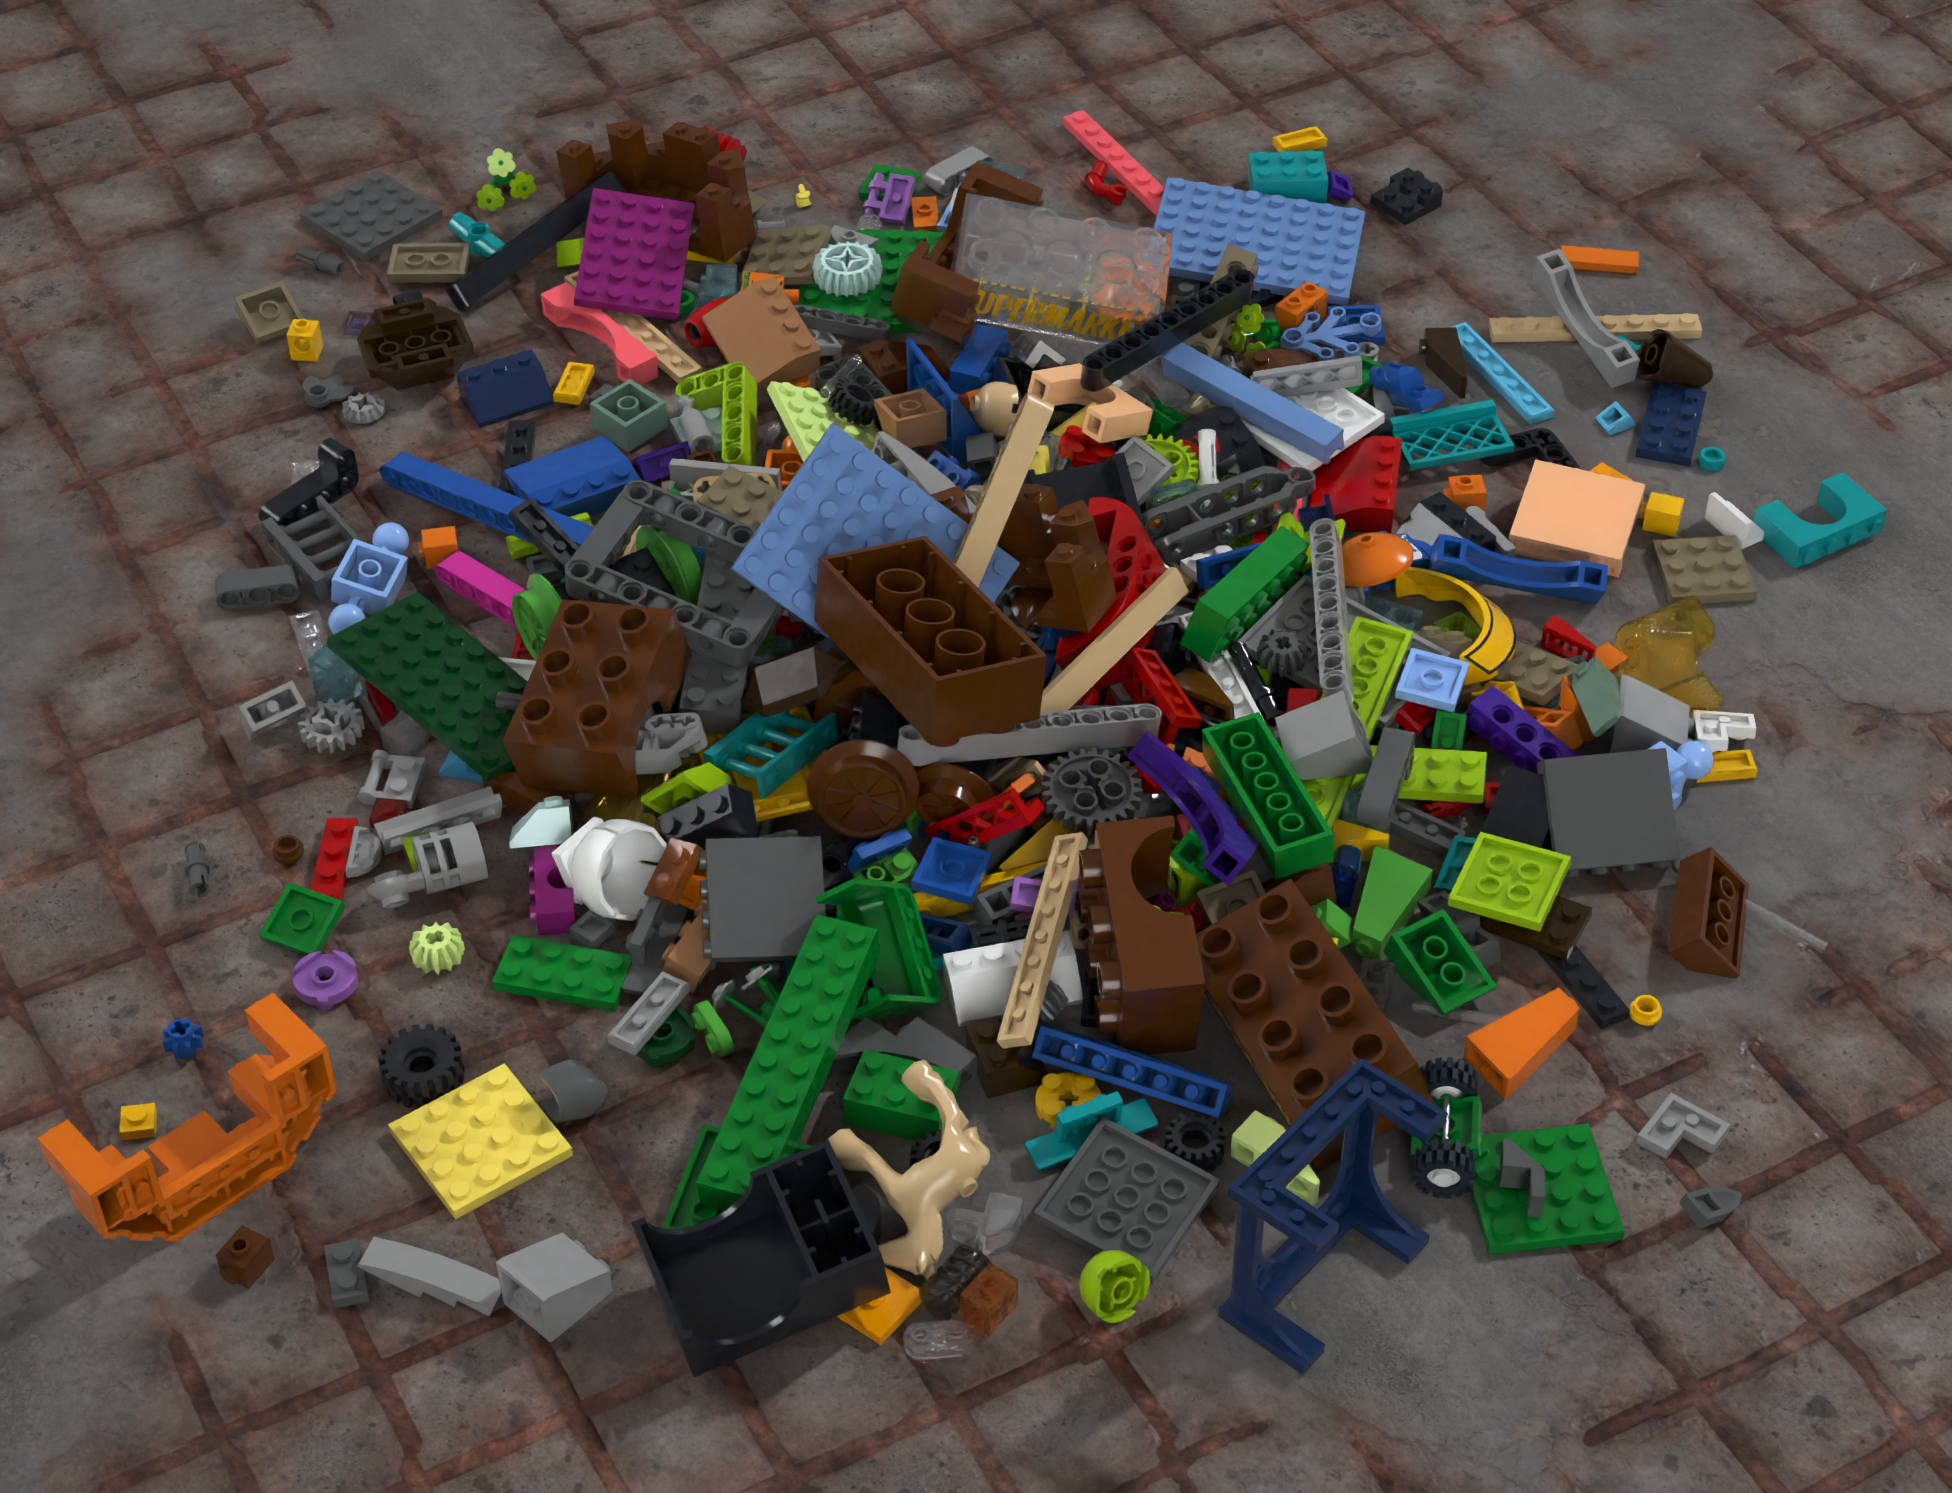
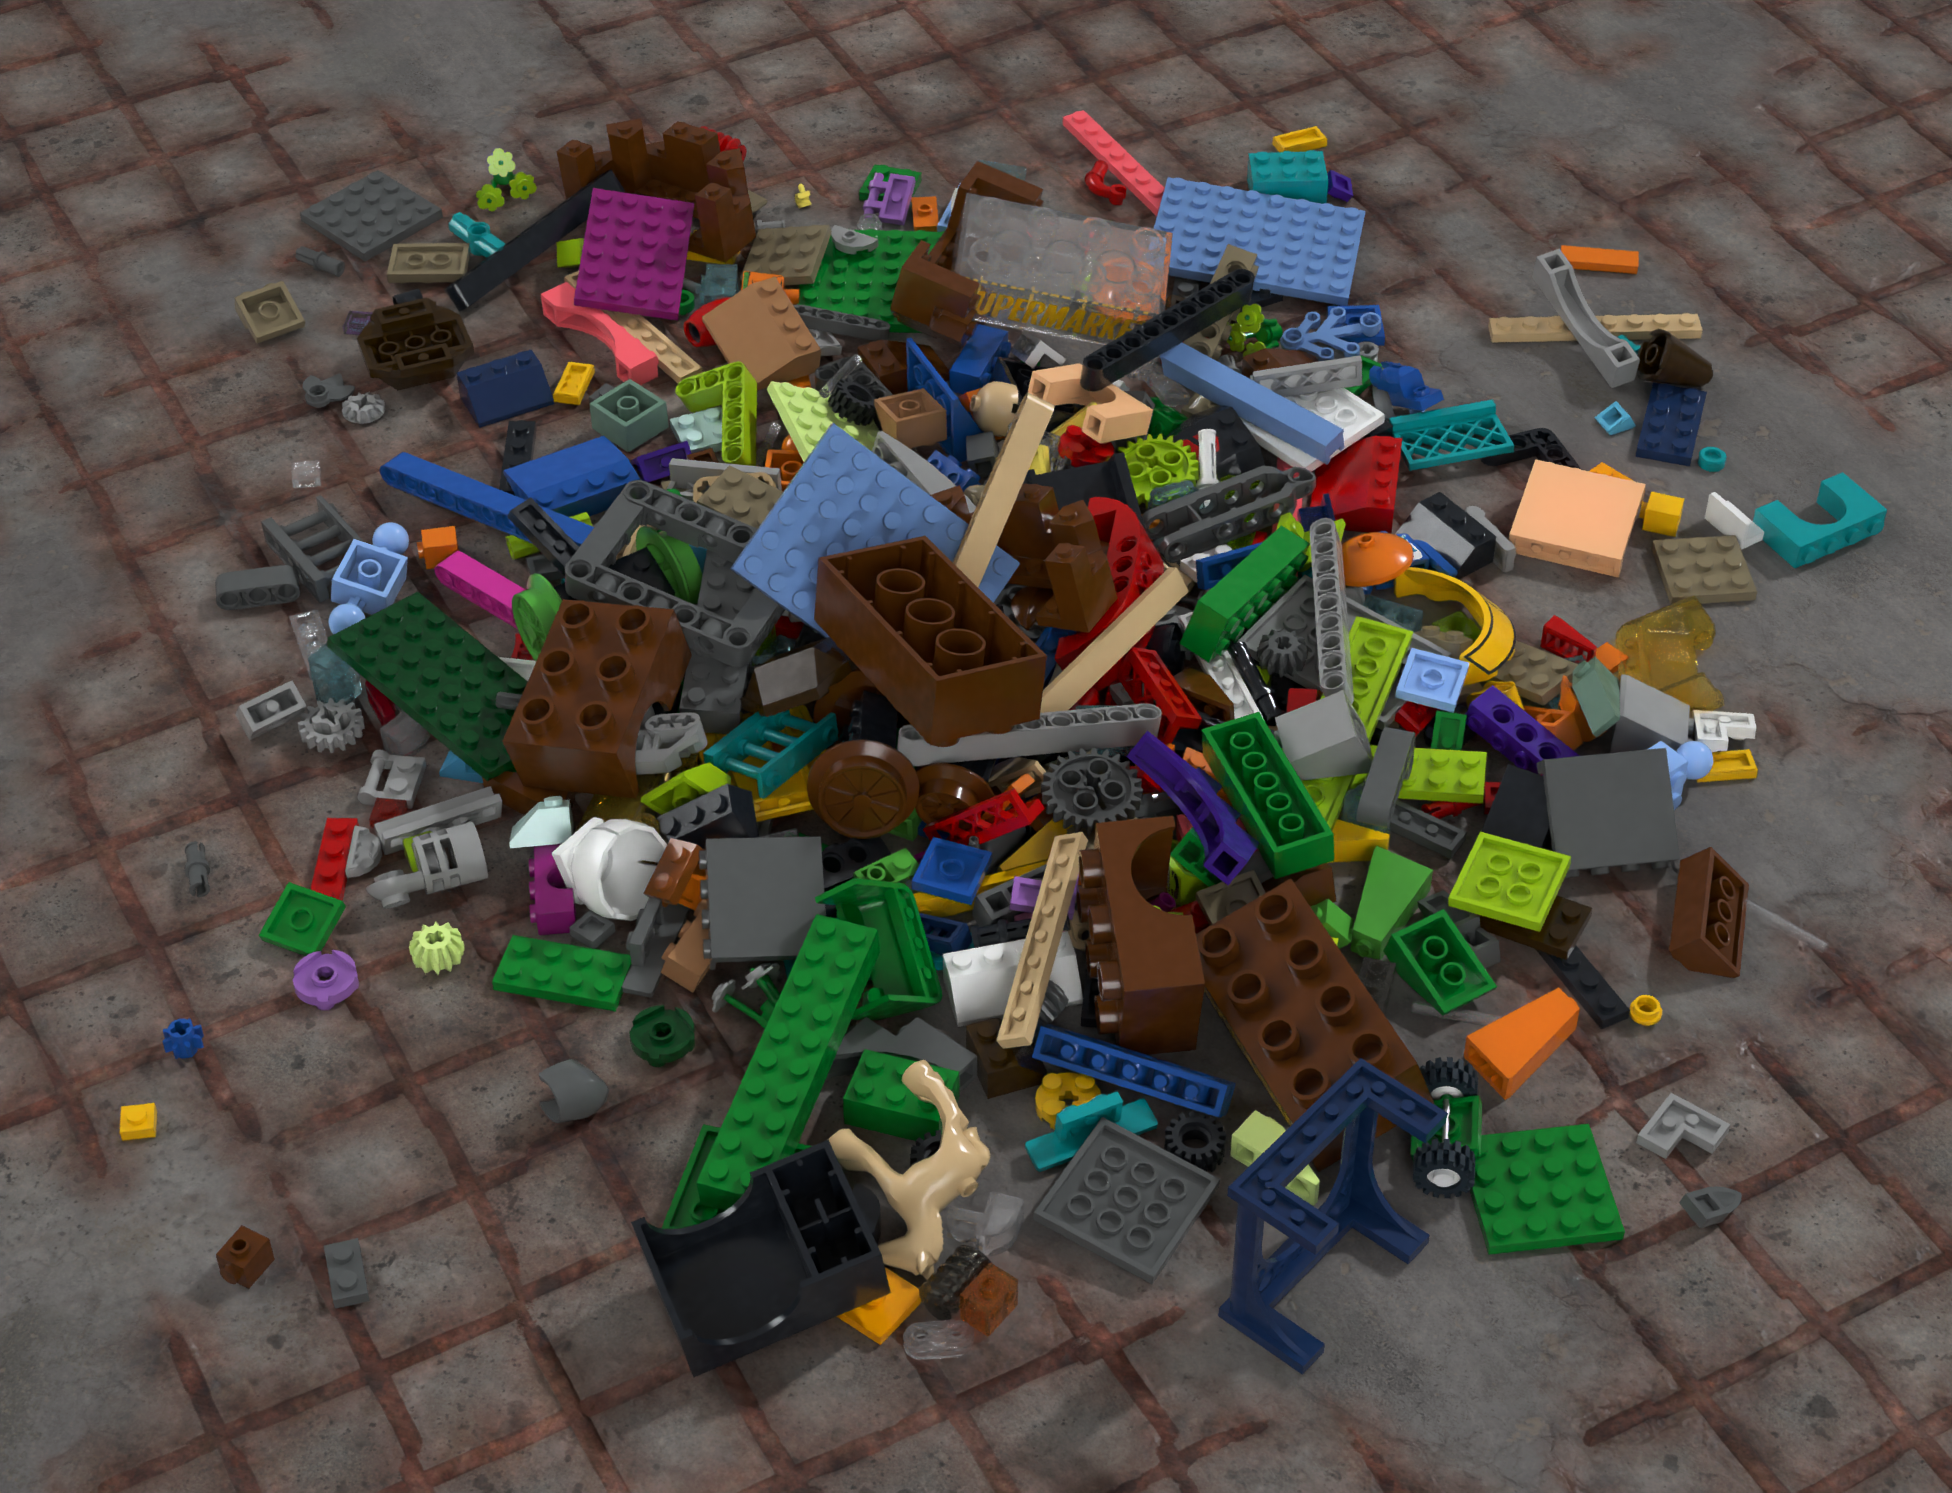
orange brick [37,993,337,1242] -> none
black beam [259,438,359,527] -> none
reddish brown plate [273,835,304,864] -> none
yellow brick [286,319,324,362] -> none
light grey slope [358,1237,501,1316] -> none
black tyre [378,1024,465,1109] -> none
light yellow plate [388,1063,573,1220] -> none
light grey slope [496,1232,613,1343] -> none
light grey tile [607,971,690,1055] -> none
light grey wheel [674,395,714,453] -> none
bright green plate [690,1000,734,1057] -> none
light aqua gear [812,241,882,298] -> none
blue plate [847,828,912,874] -> none
light grey beam [924,146,994,197] -> none
lime cylinder [1079,1250,1150,1323] -> none
light grey plate [1116,435,1176,506] -> none
orange brick [1275,281,1328,333] -> none
clear blue piece [1332,845,1362,909] -> none
black plate [1370,168,1443,225] -> none
dark brown slope [1419,327,1467,398] -> none
blue arch [1429,534,1608,605] -> none
teal plate [1434,835,1477,894] -> none
orange brick [1442,475,1487,511] -> none
medium azure tile [1452,322,1555,425] -> none
dark grey slope [1500,1139,1545,1218] -> none

